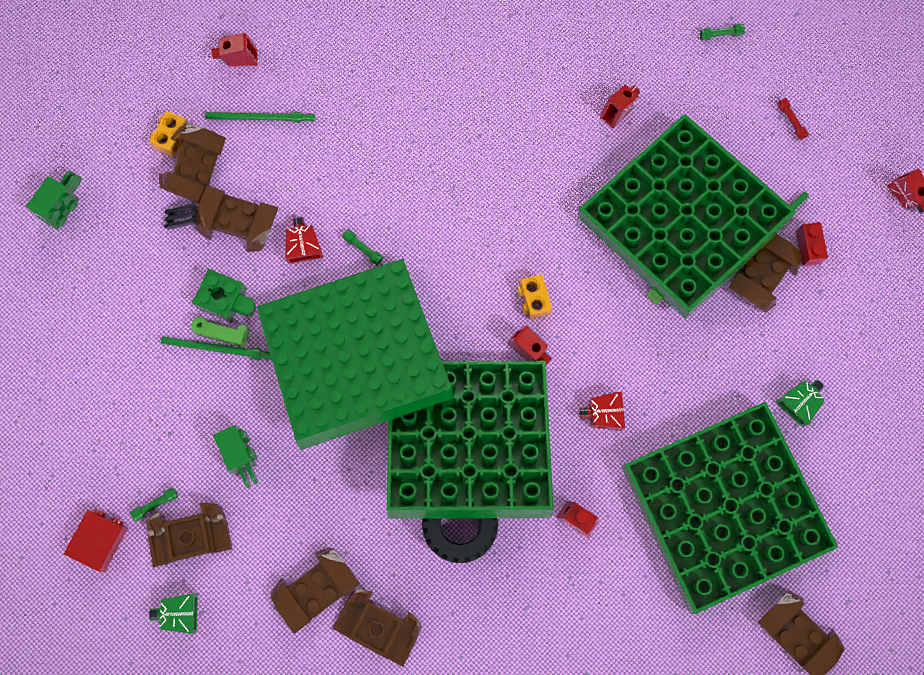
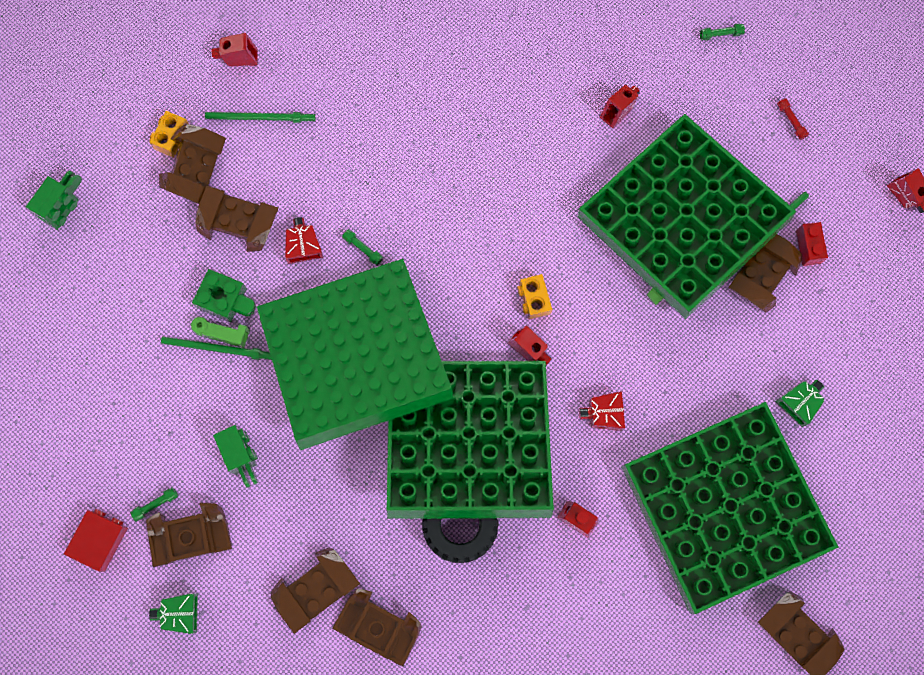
black tile [164,204,197,230] -> none

